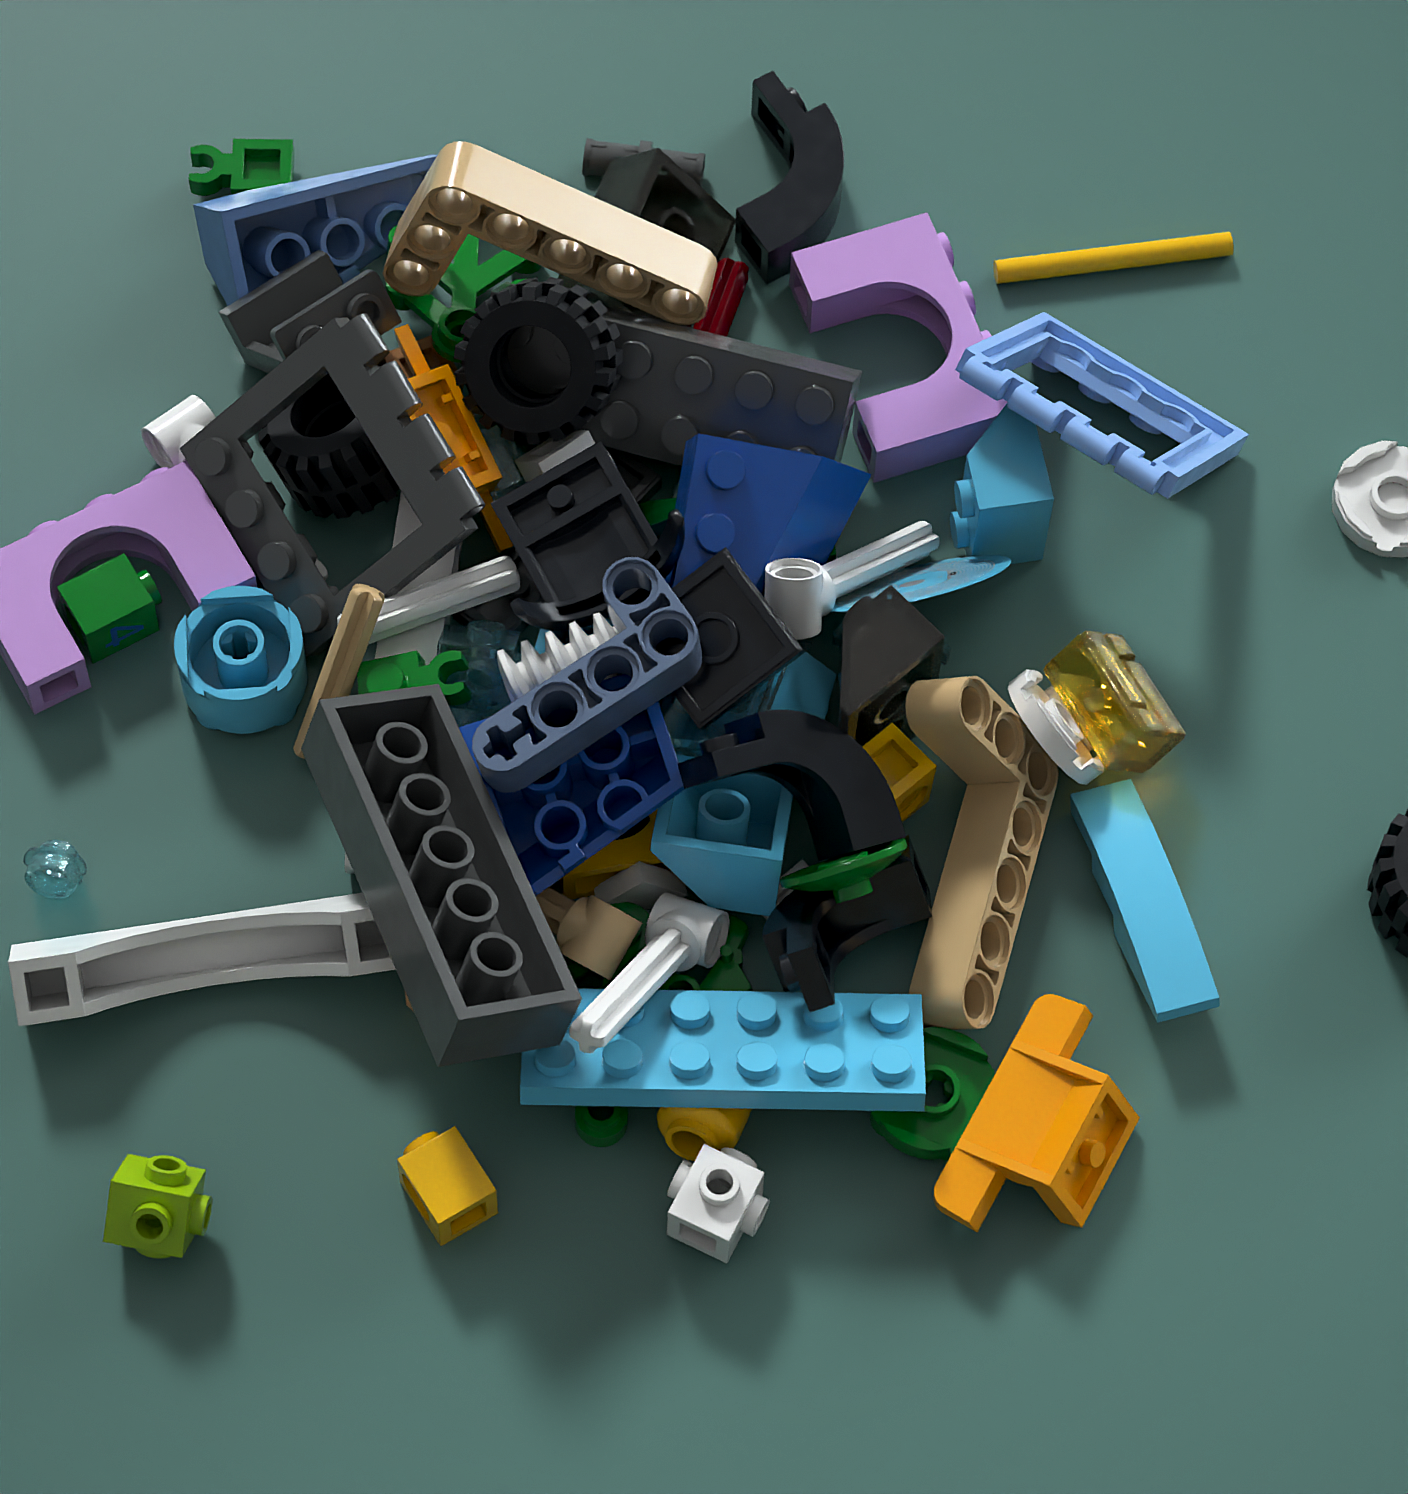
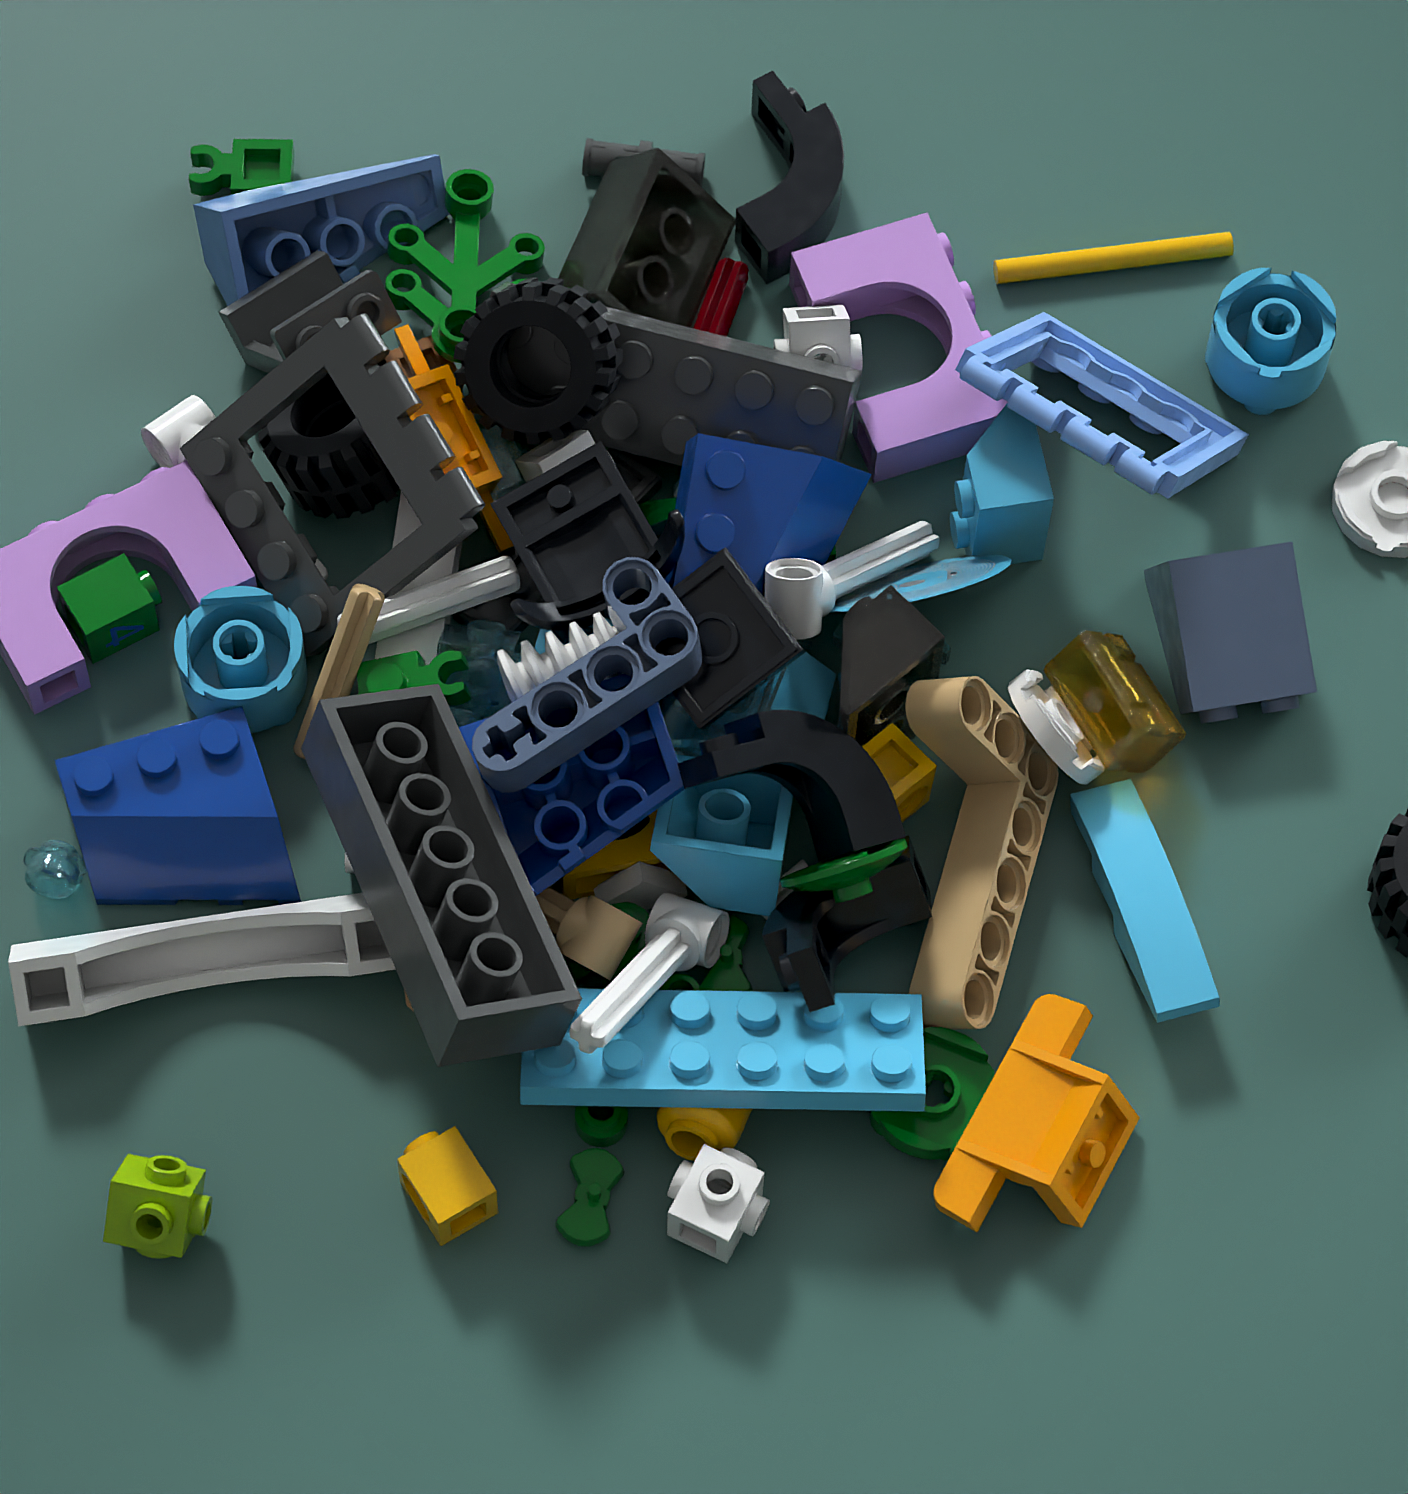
tan beam [383,142,718,325] -> none
none -> blue wedge [55,706,301,905]
none -> green piece [555,1148,625,1247]
none -> white brick [773,304,862,371]
none -> sand blue slope [1144,541,1317,724]
none -> medium azure brick [1205,268,1337,415]

